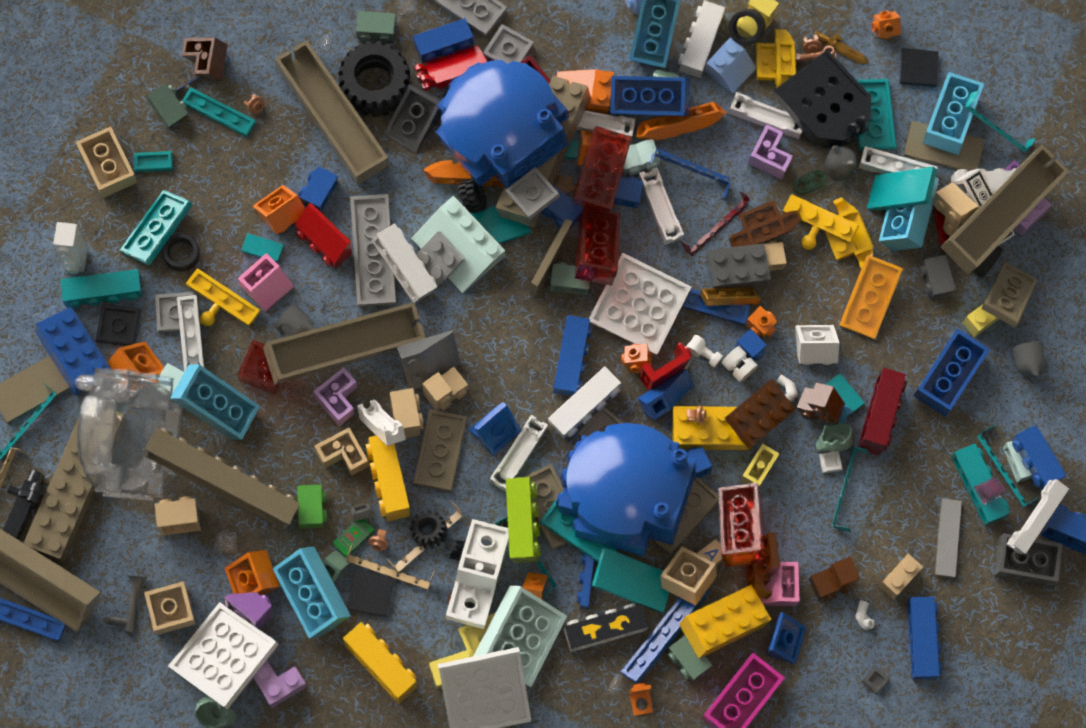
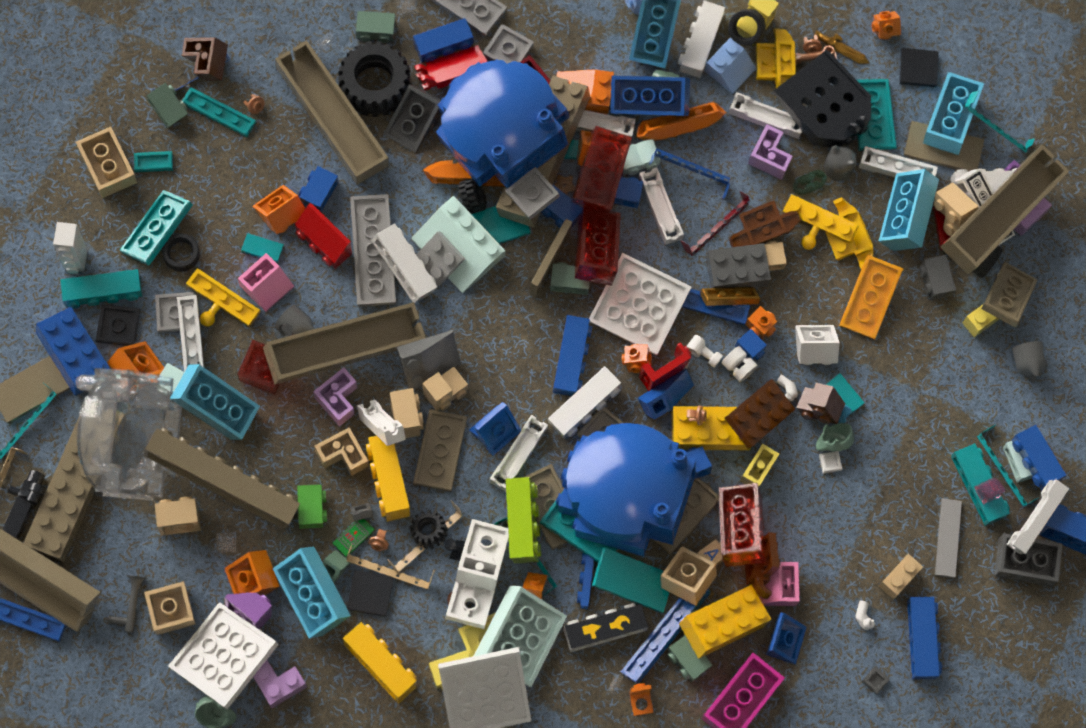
reddish brown brick [809,556,860,602] -> none
teal piece [832,447,870,533] -> none
dark red brick [858,367,907,456] -> none
teal tile [867,166,937,211] -> none
blue brick [913,329,990,417] -> none

